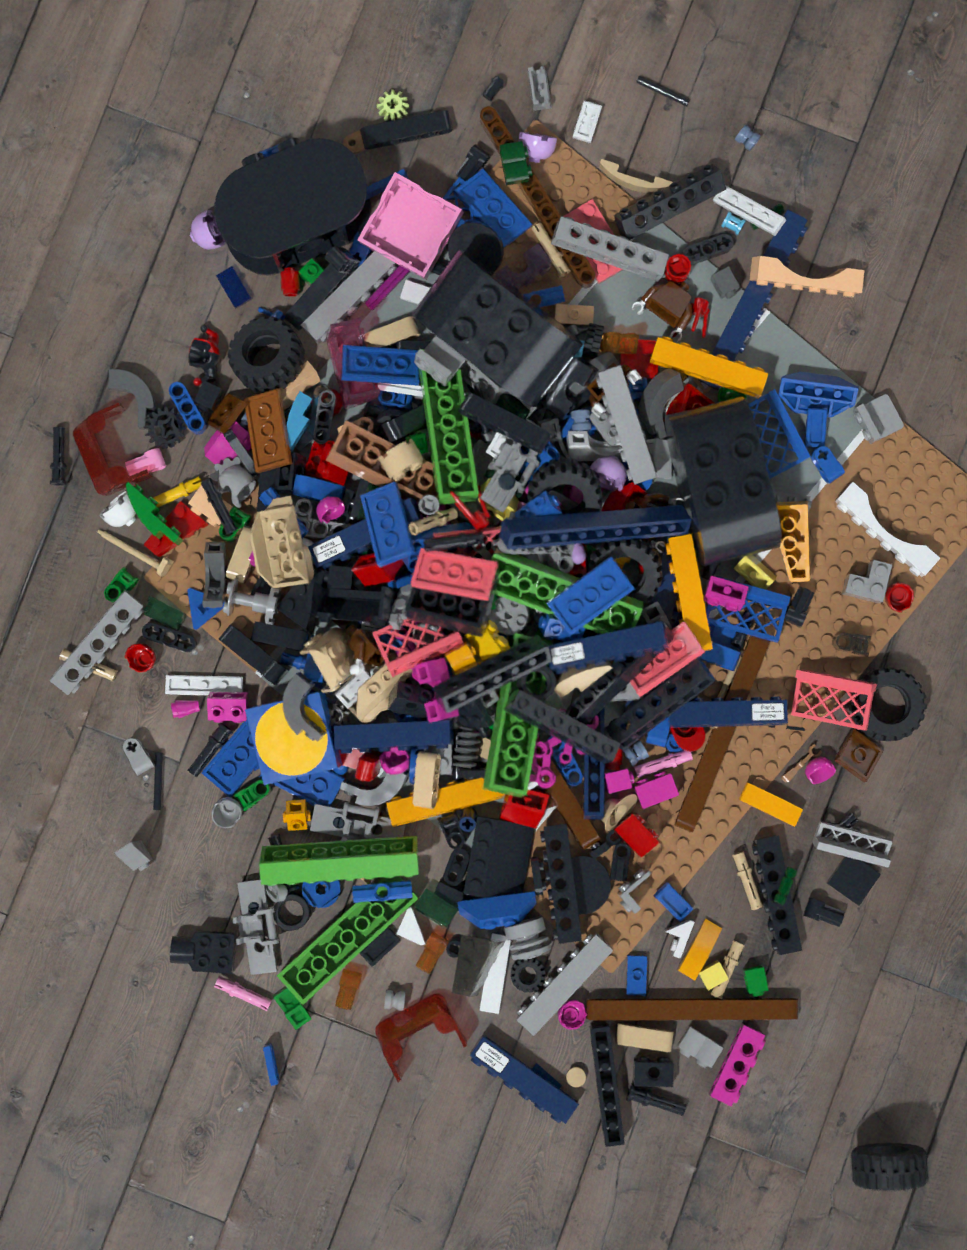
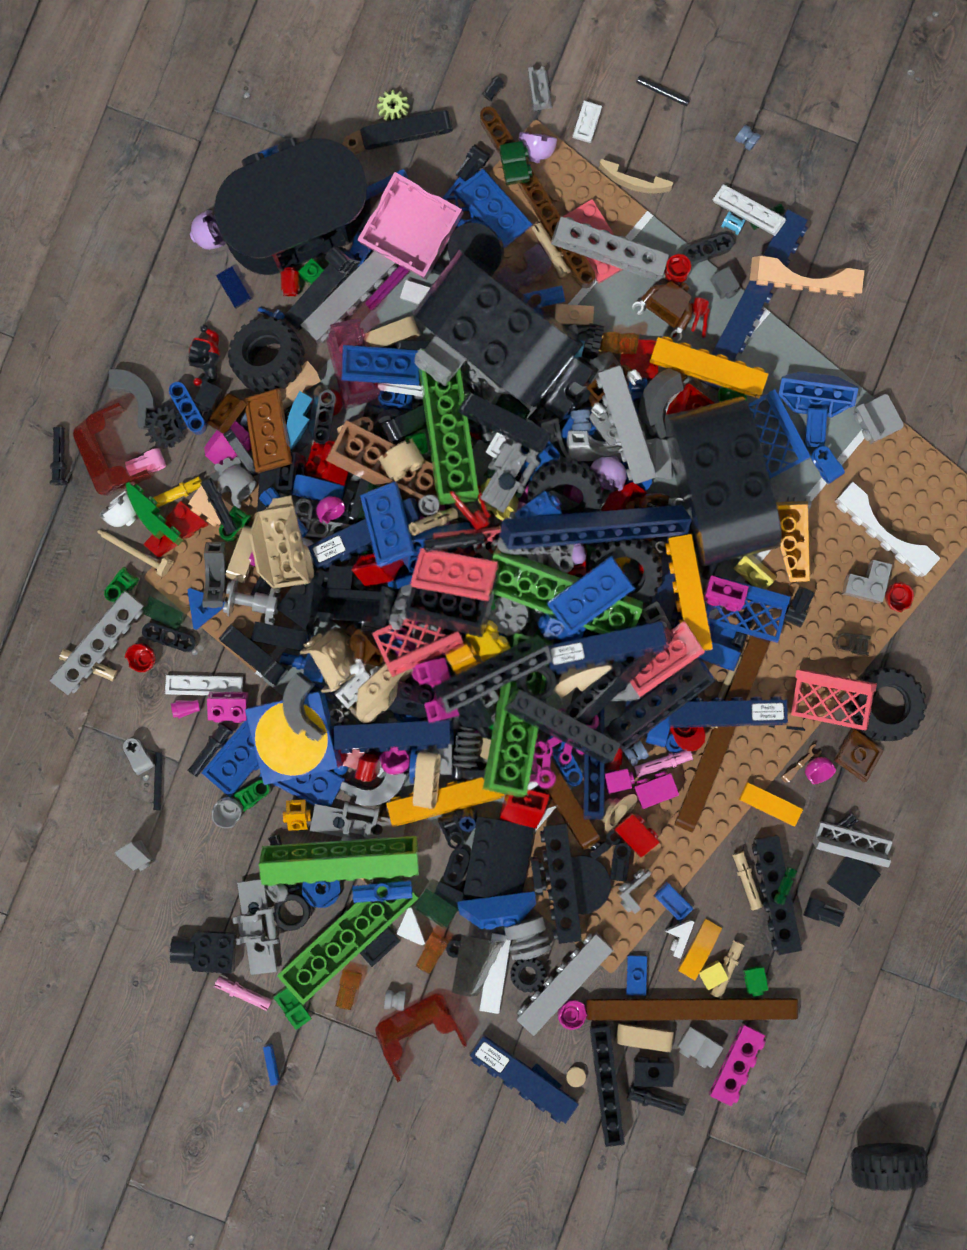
black brick [614,164,726,240] -> none

